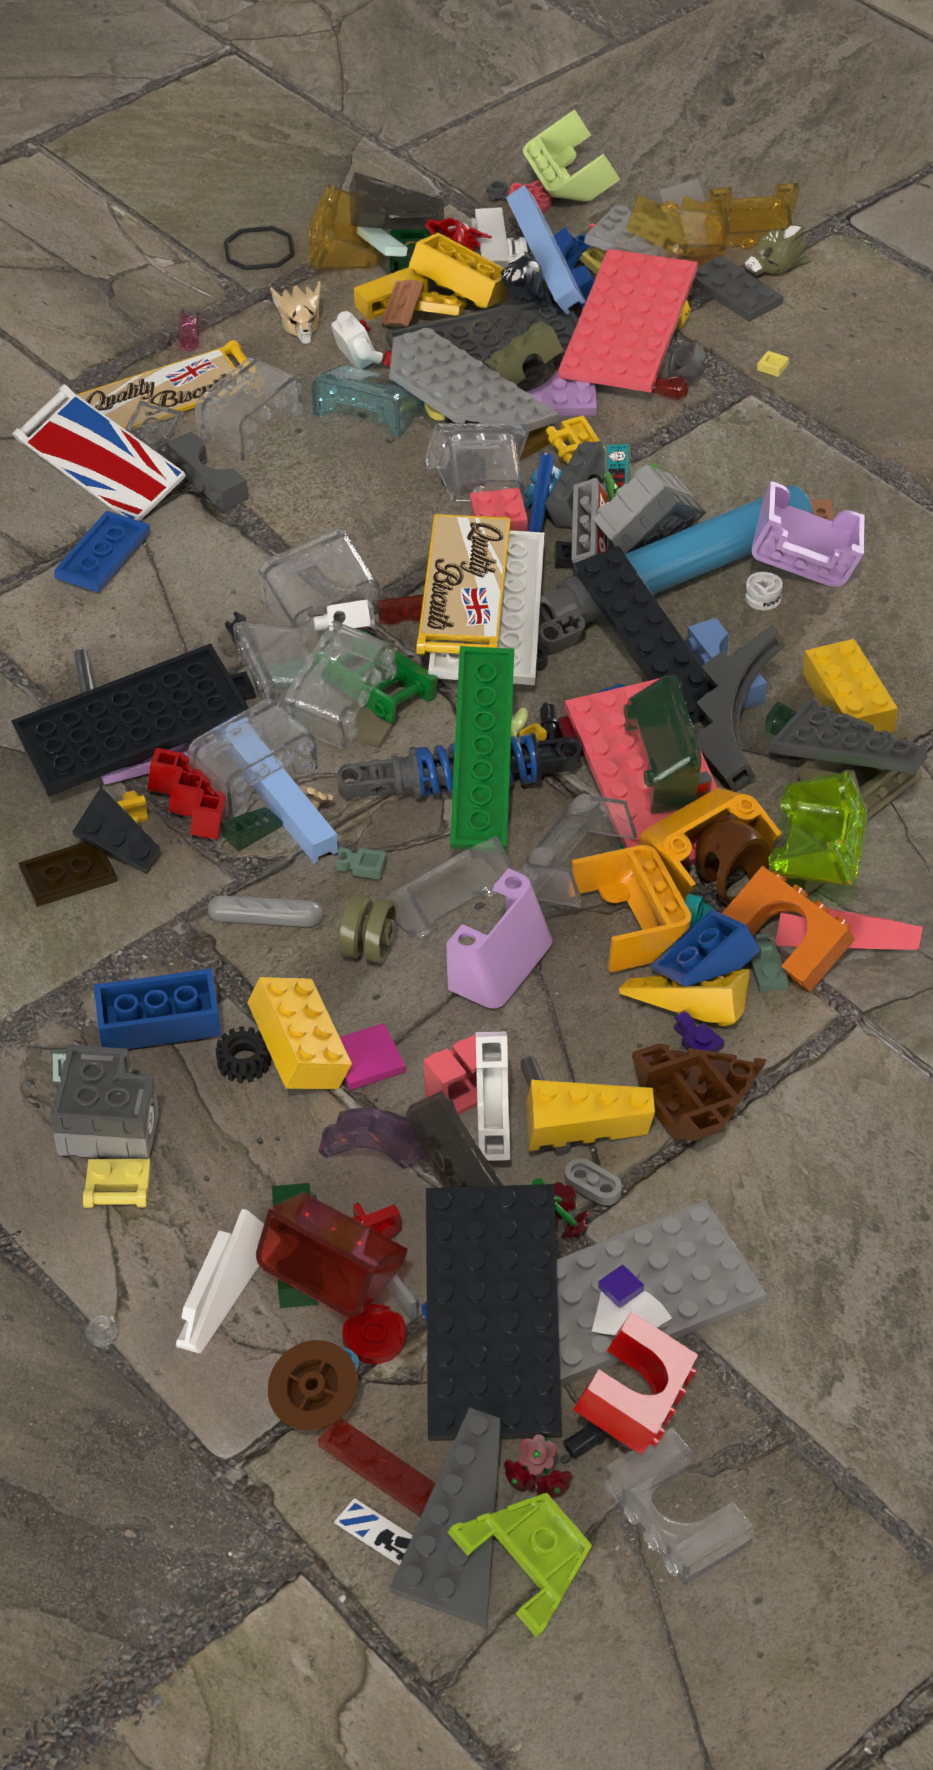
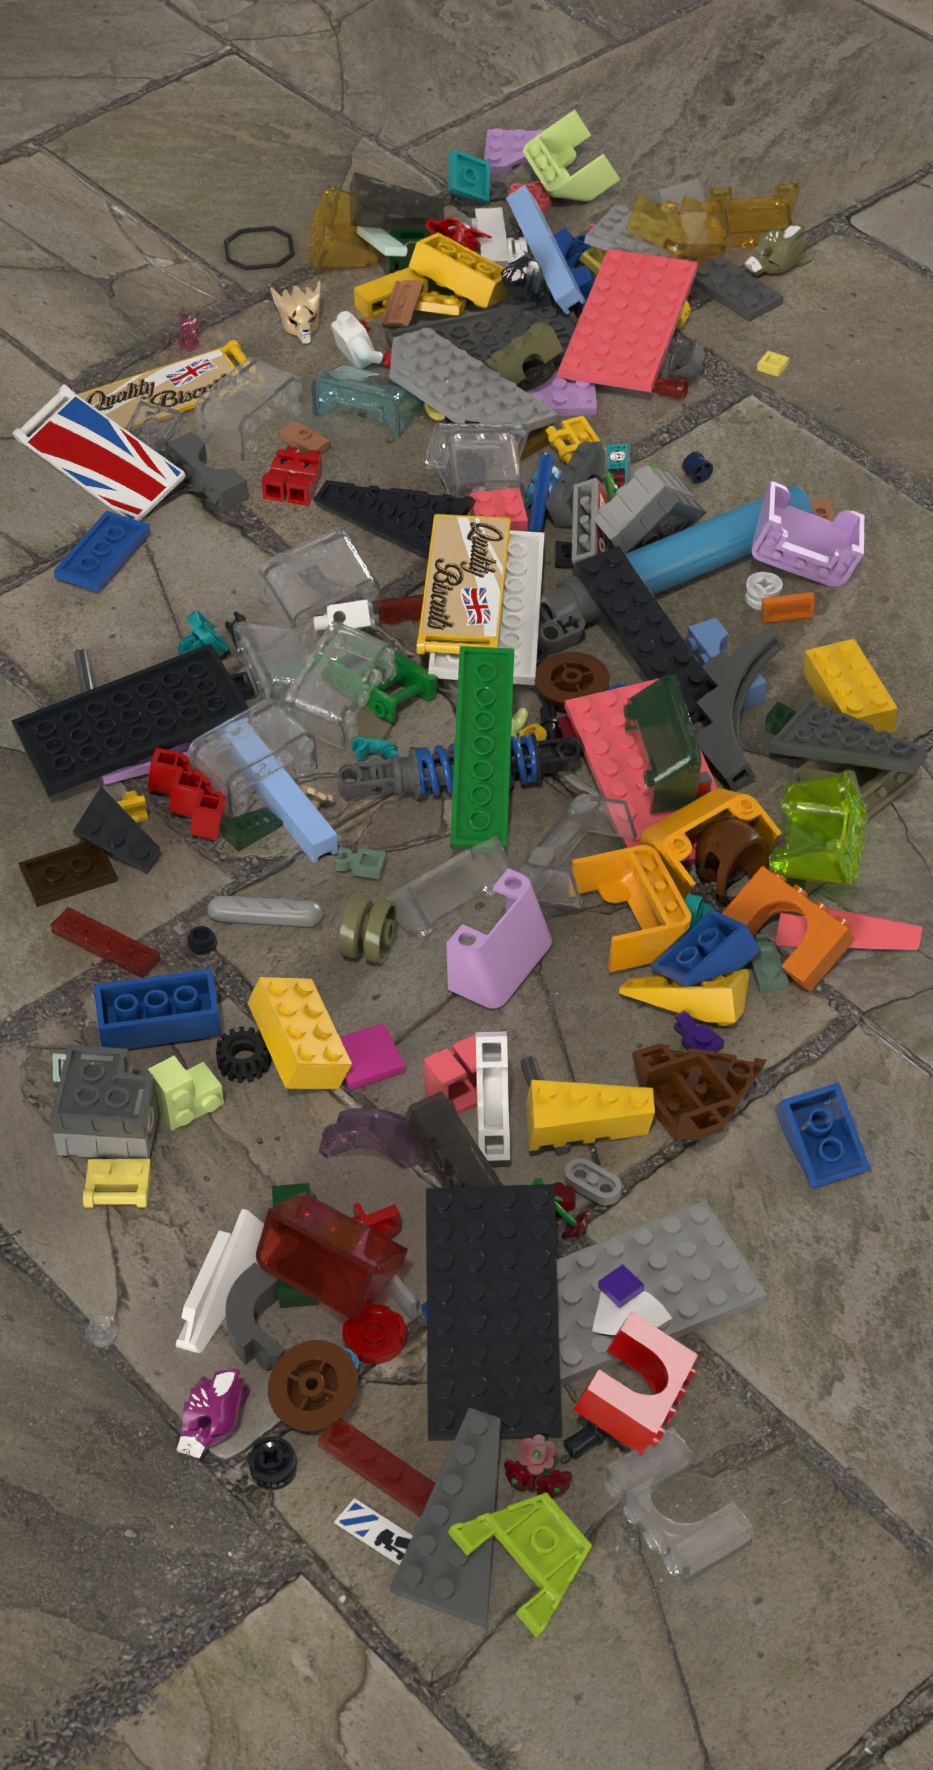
none -> clear red plate [50,907,161,978]
none -> yellowish green brick [148,1056,224,1131]
none -> teal tile [177,610,229,656]
none -> magenta piece [177,1368,251,1460]
none -> black plate [187,926,216,953]
none -> dark grey arch [225,1262,286,1370]
none -> black wheel [247,1436,297,1490]
none -> red hips [261,446,322,506]
none -> nougat plate [278,421,331,454]
none -> black wing [313,480,475,559]
none -> teal piece [351,737,400,761]
none -> teal tile [448,149,490,205]
none -> lavender plate [484,128,545,174]
none -> reddish brown piece [535,652,609,713]
none -> dark blue wheel [682,451,713,483]
none -> orange tile [761,592,815,624]
none -> blue slope [775,1082,871,1189]

